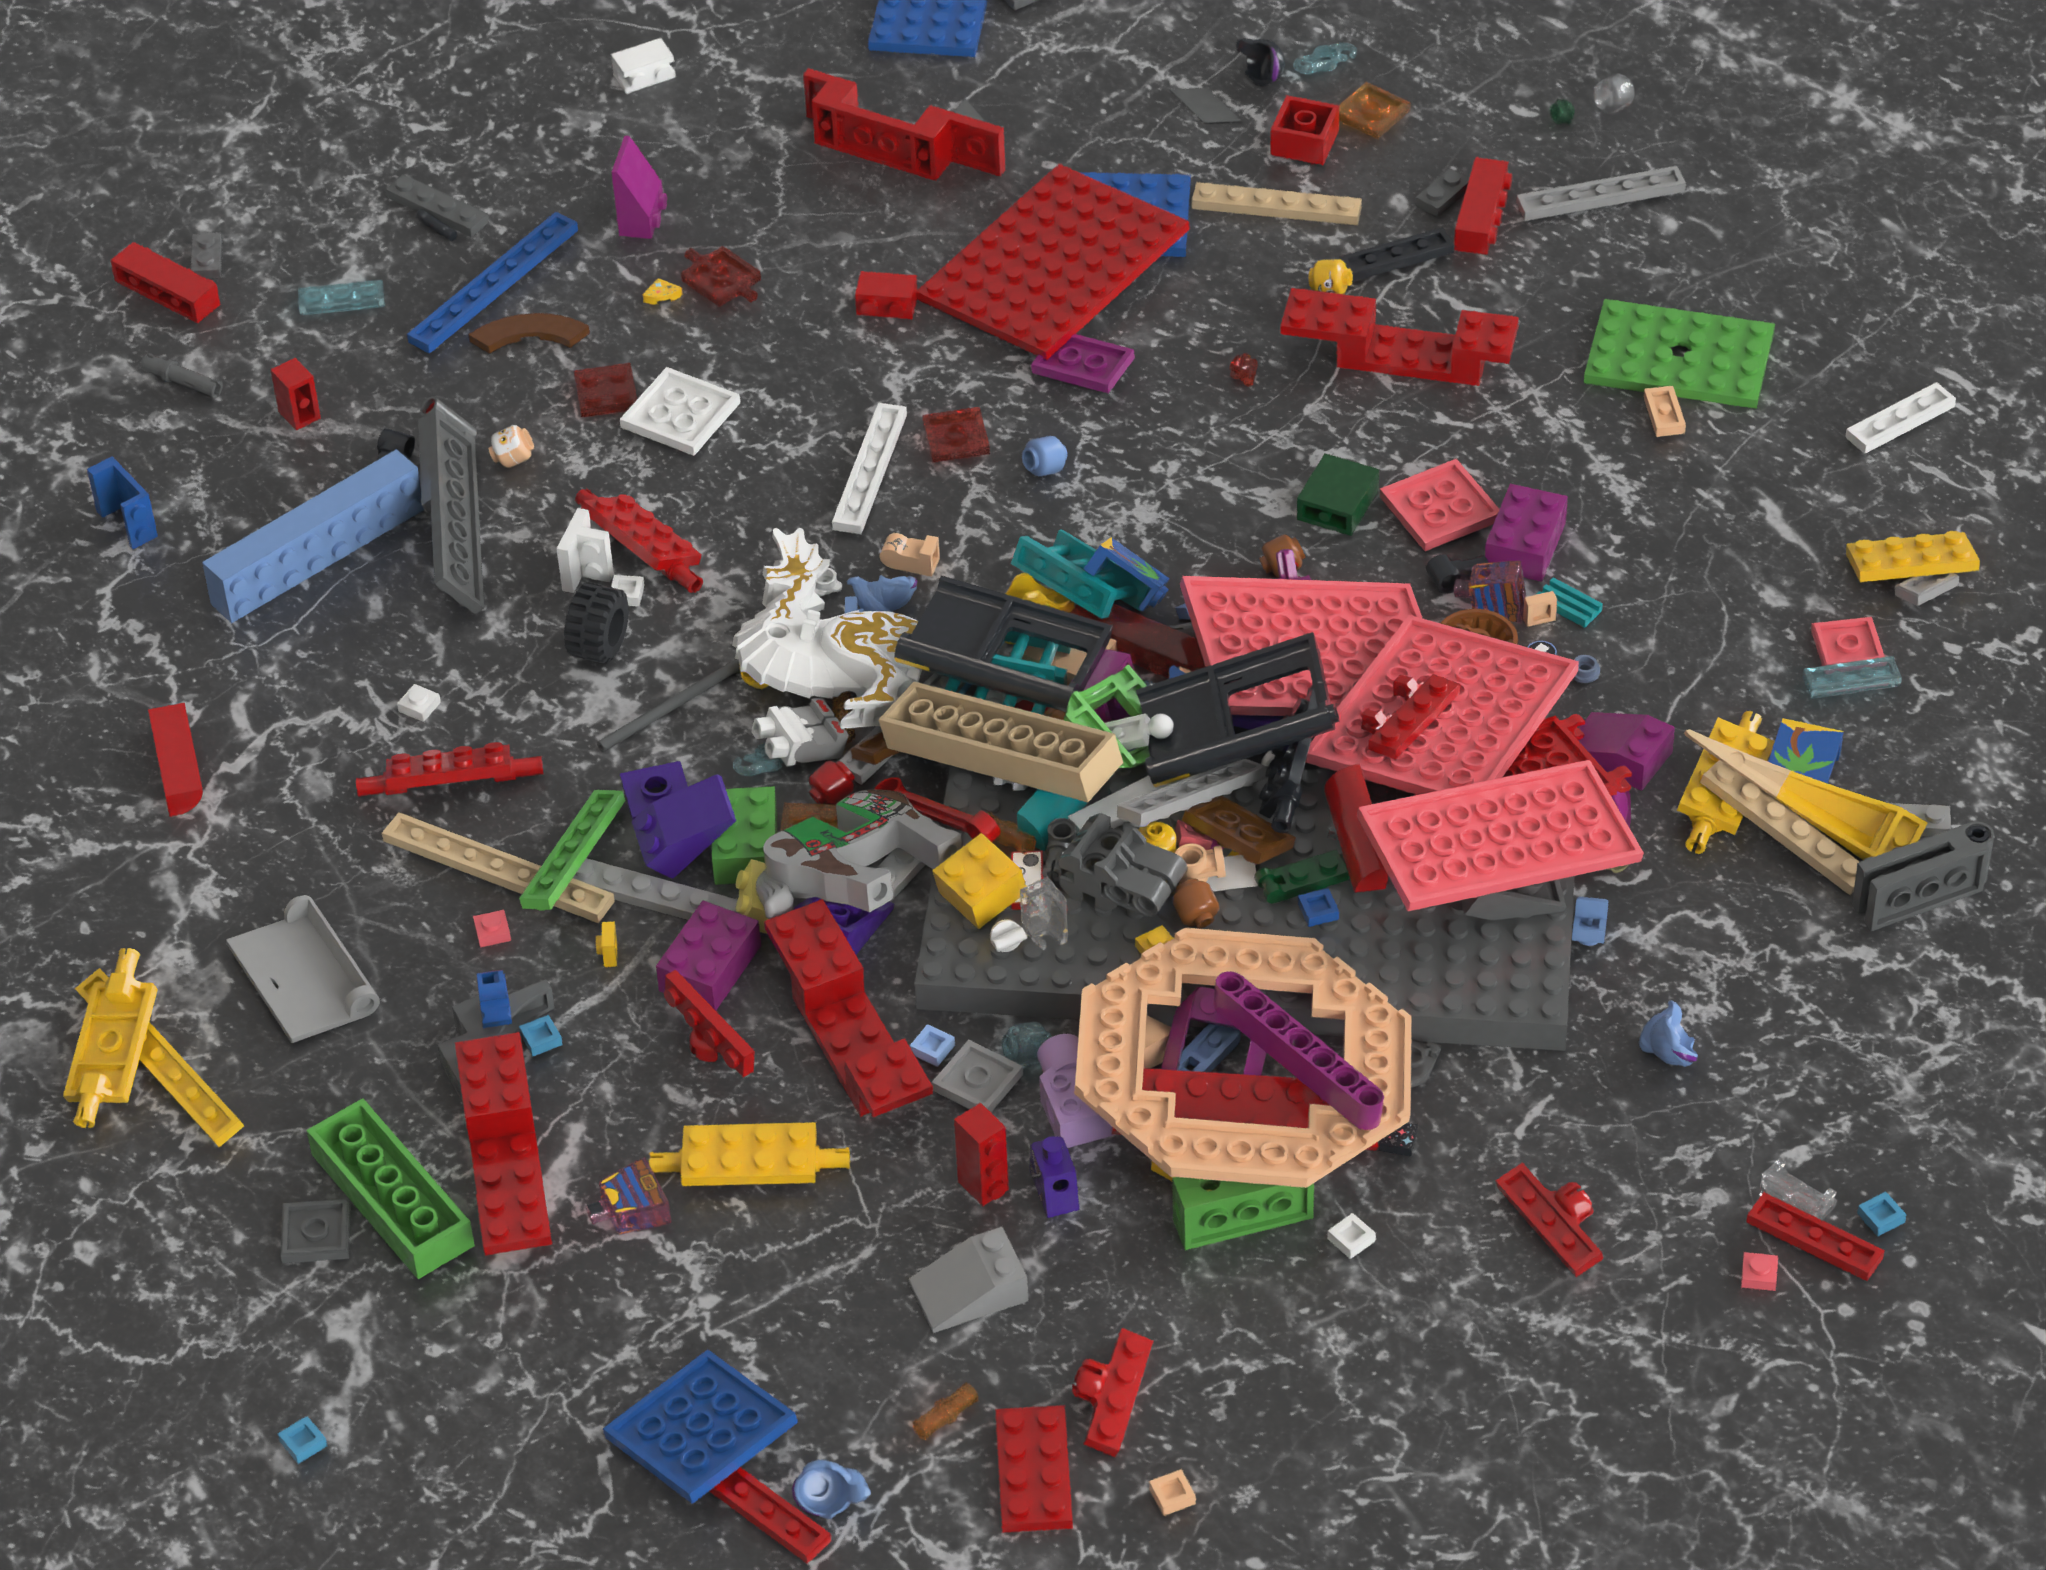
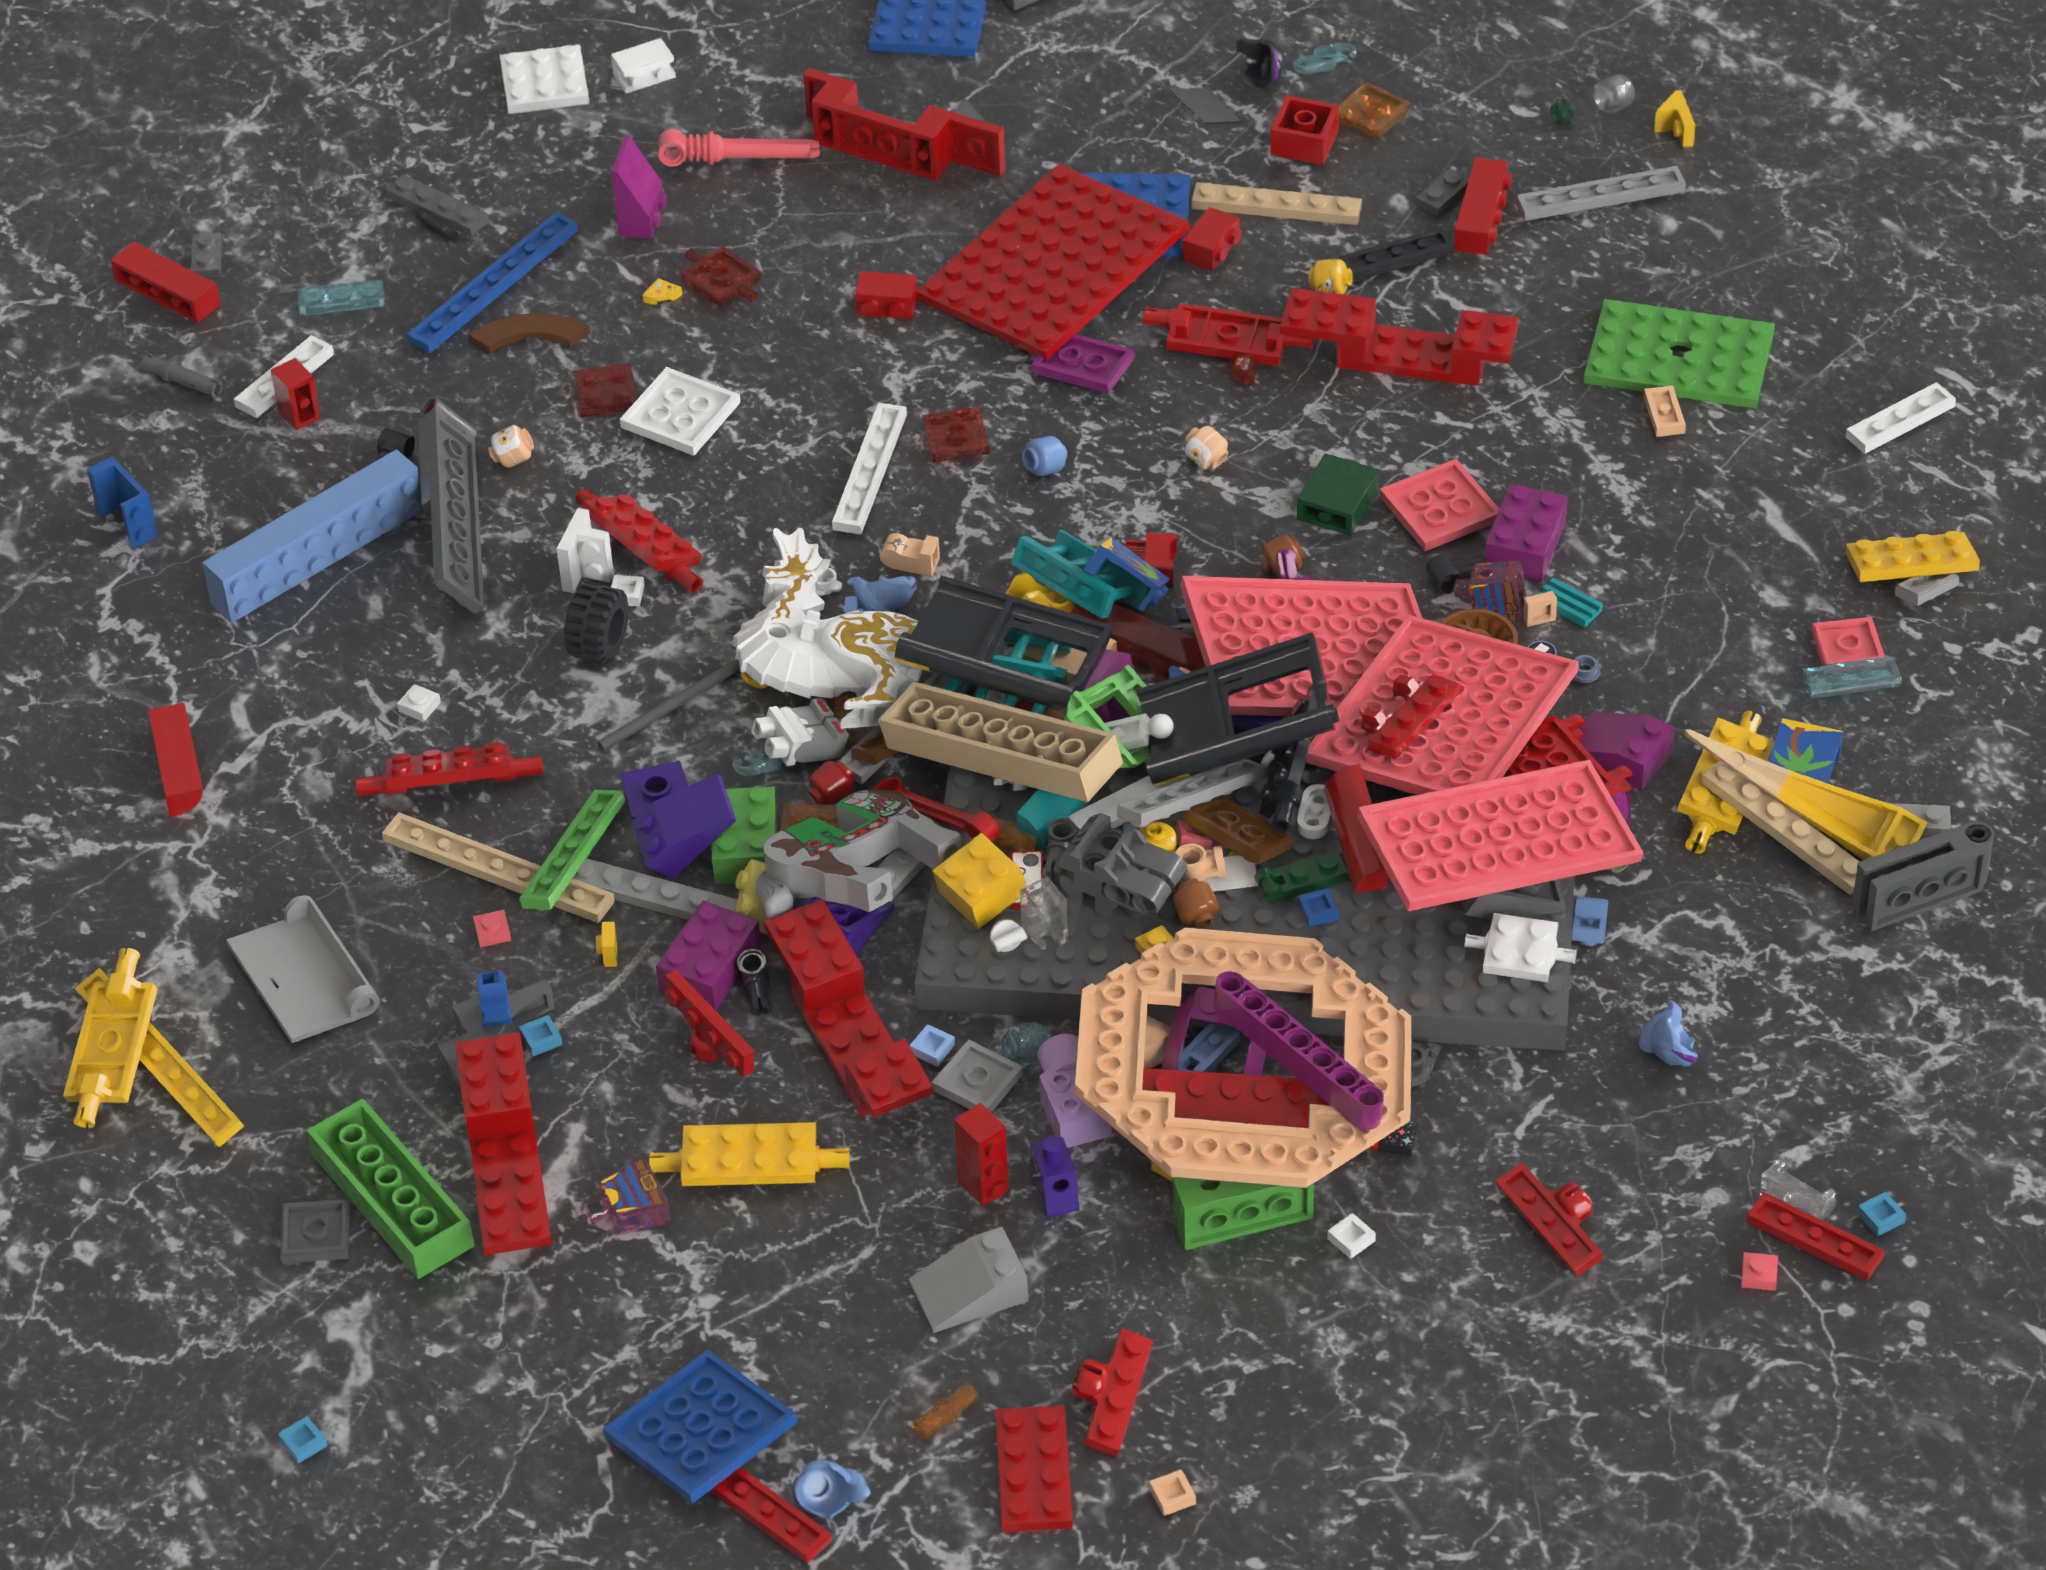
none -> white plate [234,335,334,418]
none -> white plate [500,45,589,114]
none -> coral piece [658,129,820,167]
none -> black pin [737,949,772,1016]
none -> red piece [1125,533,1177,586]
none -> red plate [1143,303,1315,366]
none -> red brick [1183,207,1242,271]
none -> light nougat head [1185,426,1229,469]
none -> white plate [1297,784,1332,839]
none -> white plate [1465,913,1577,982]
none -> yellow slope [1654,90,1695,147]

